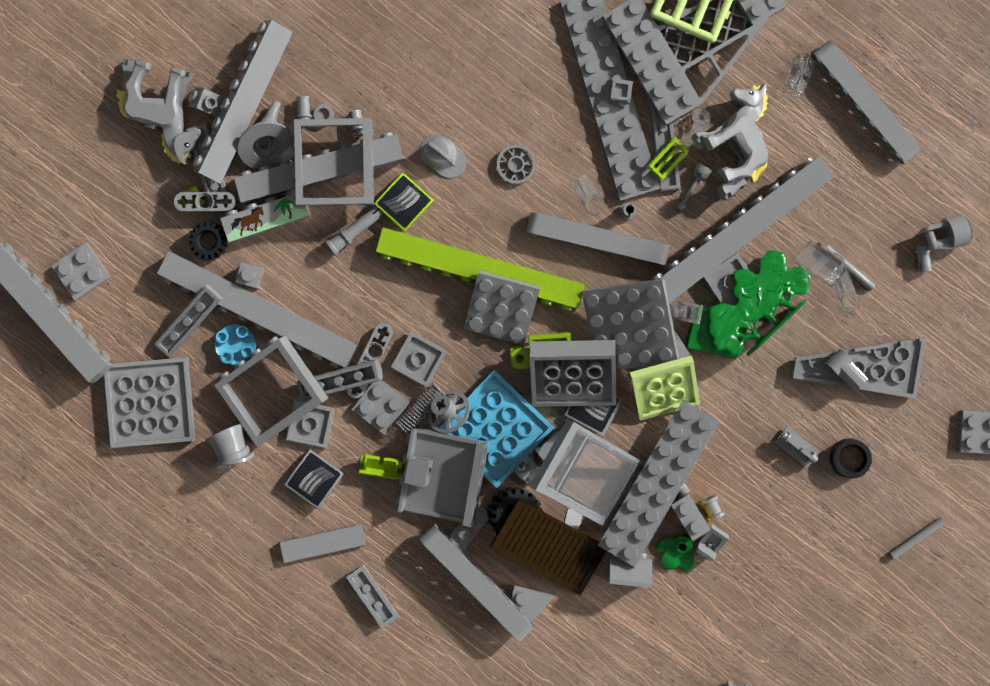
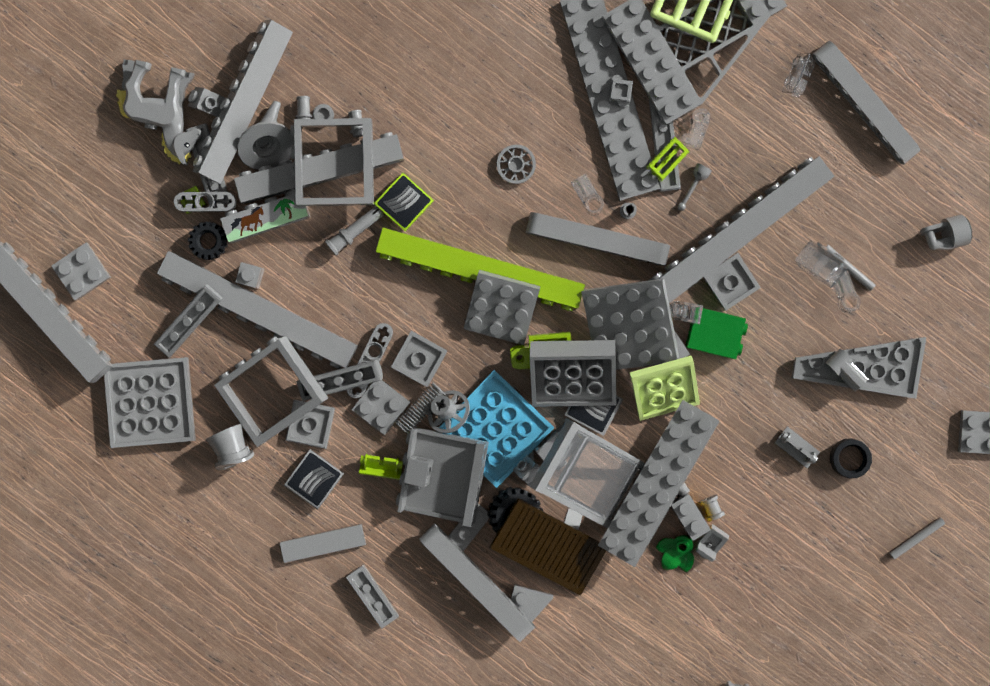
medium azure dish [214,324,256,366] -> none
light grey piece [420,134,467,178] -> none
light grey slope [606,553,652,588] -> none
light grey animal [691,84,768,200] -> none
green plant [709,250,811,356] -> none
light grey pin [915,245,932,272] -> none

